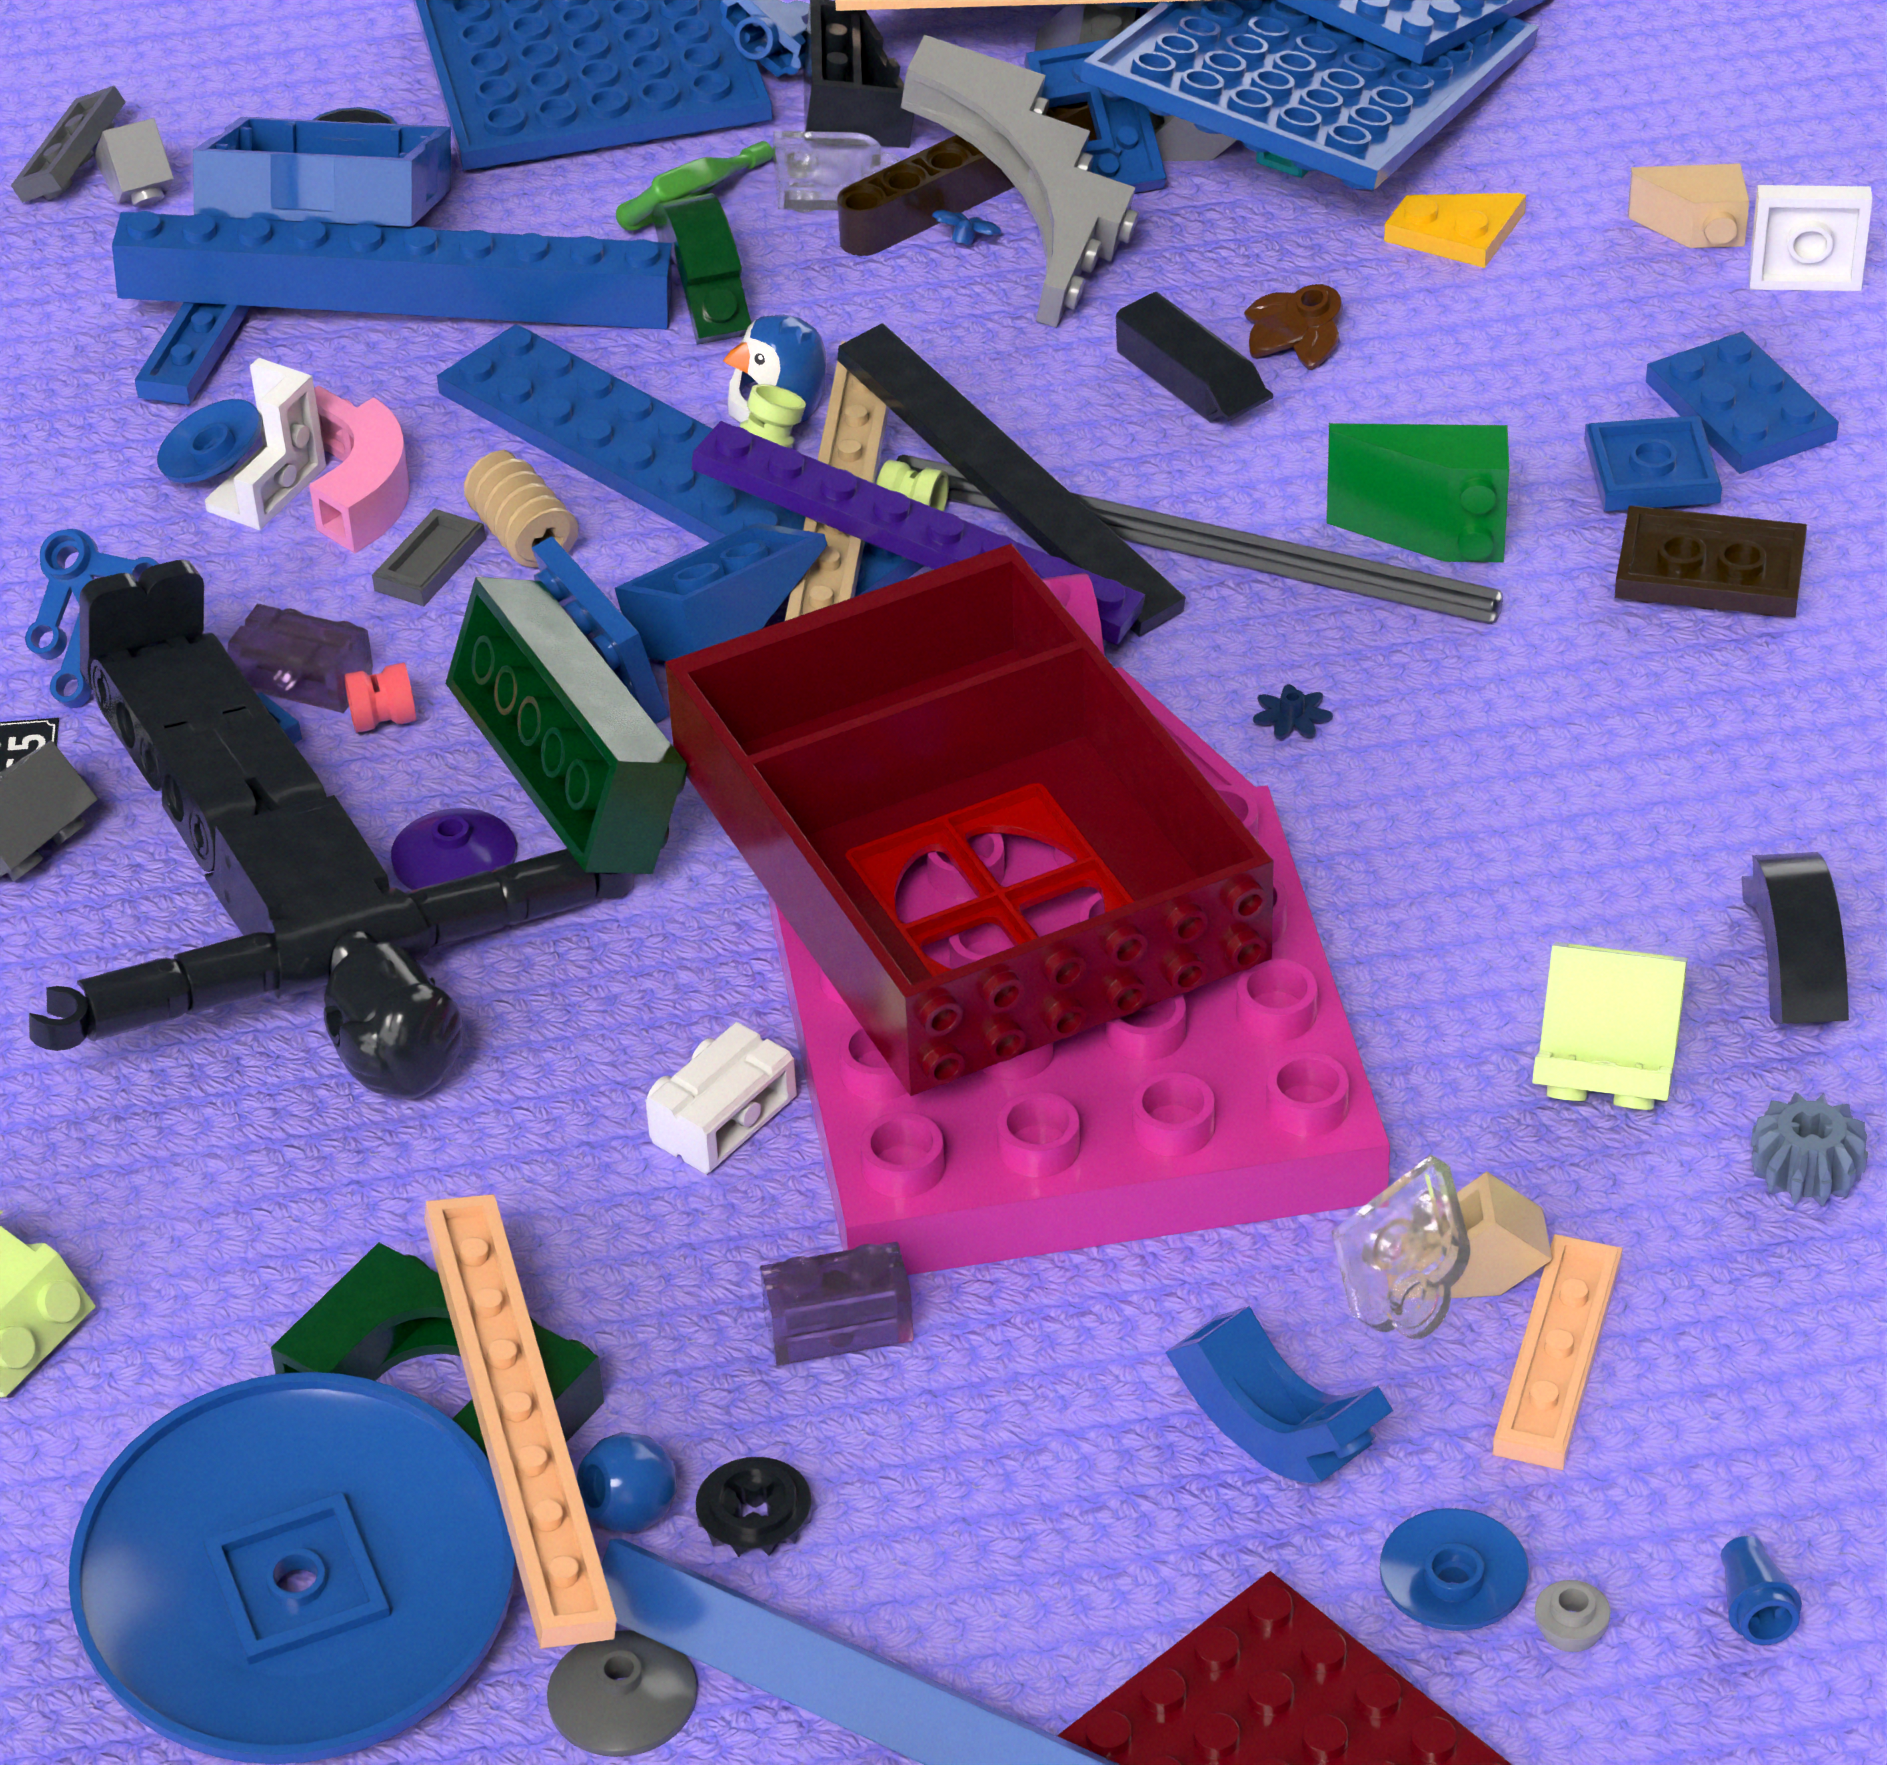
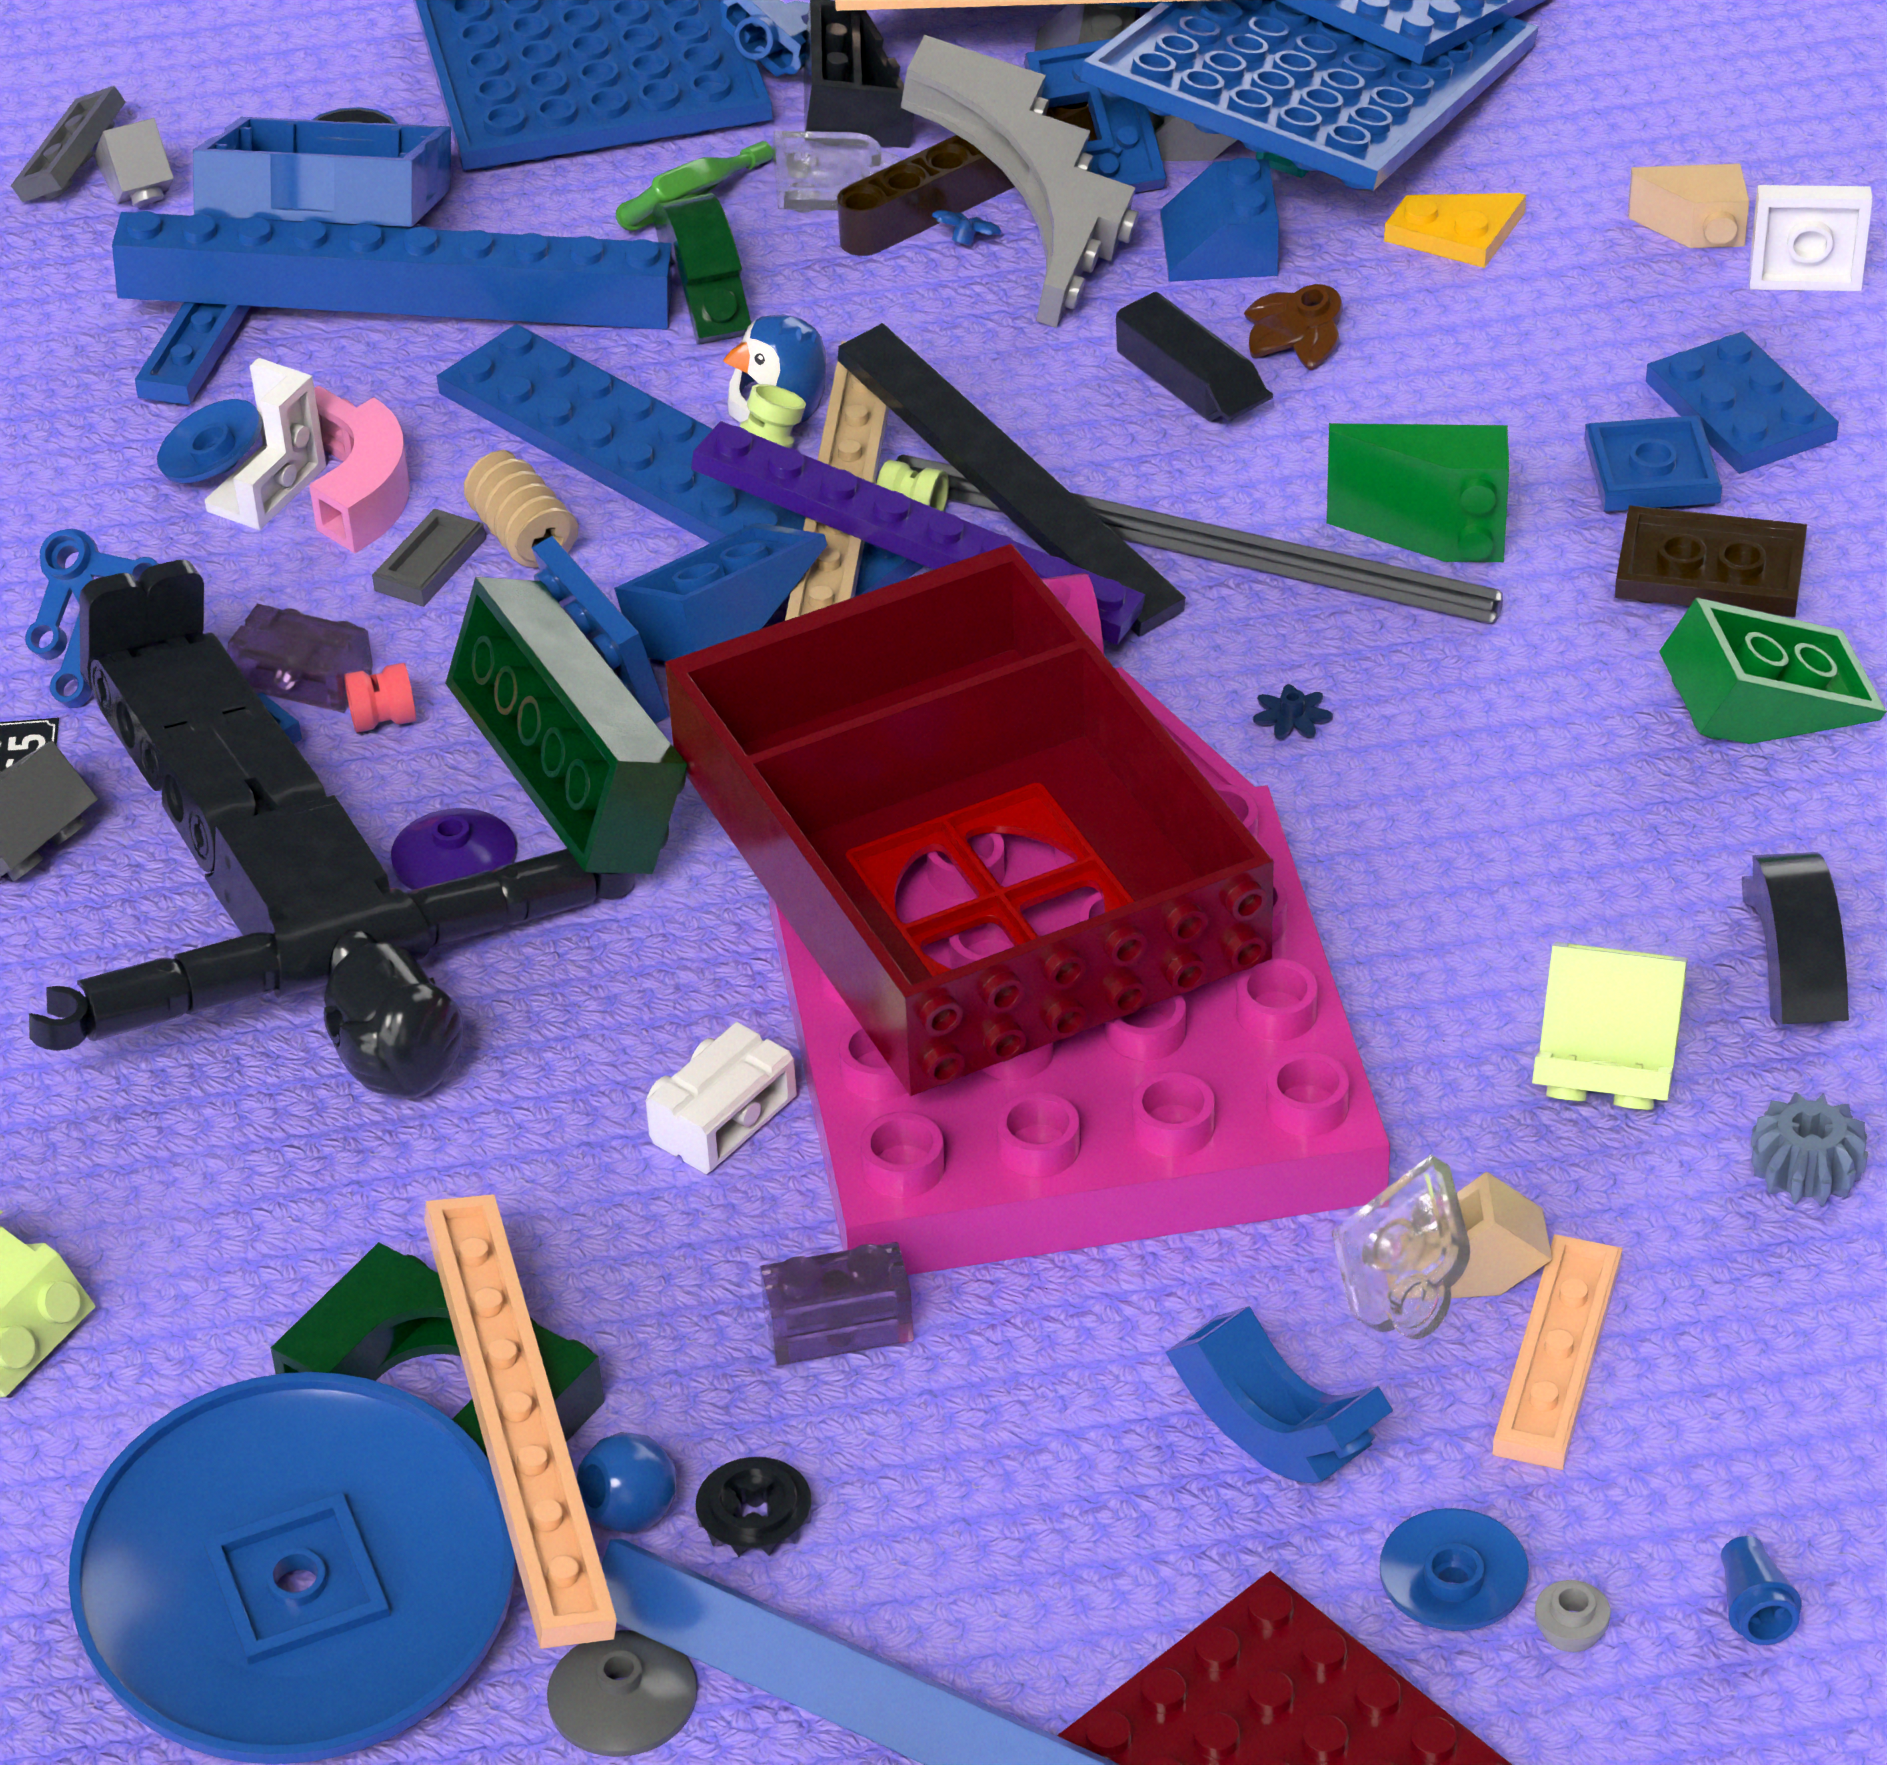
none -> blue slope [1160,157,1279,282]
none -> green slope [1659,598,1887,744]

